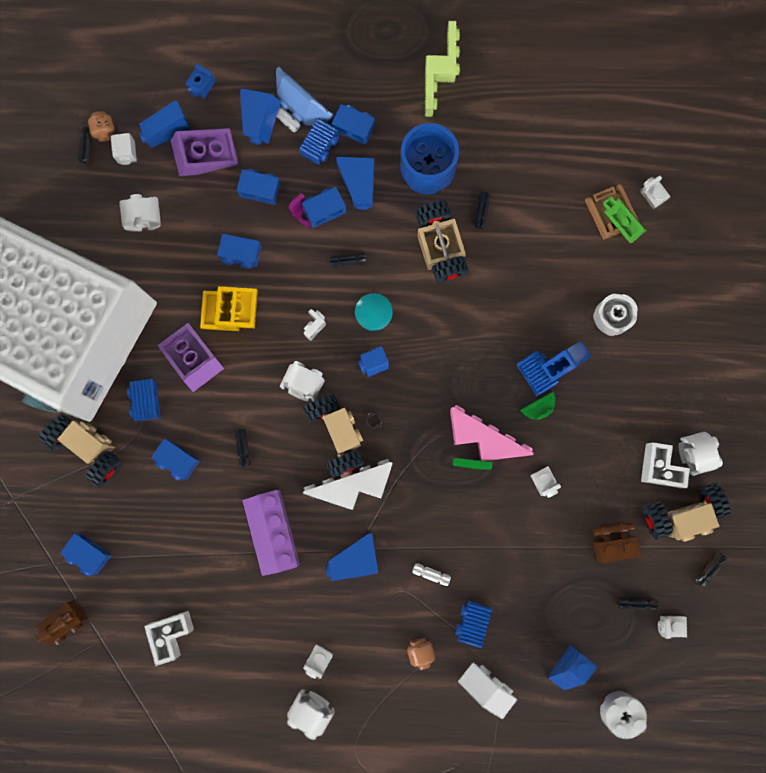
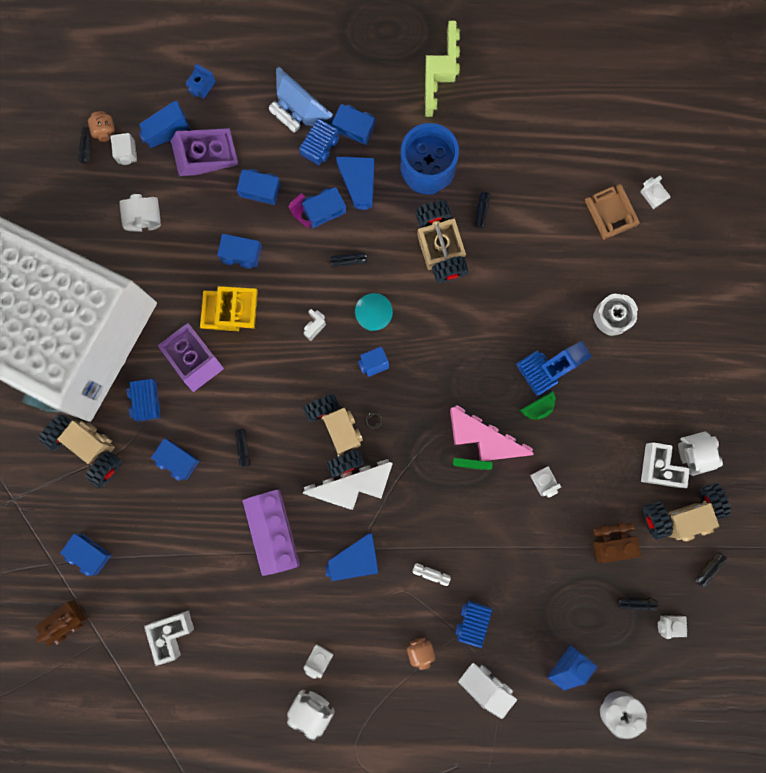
blue slope [240,89,281,145] -> none
white brick [280,361,325,402] -> none
bright green hinge [603,195,647,243] -> none

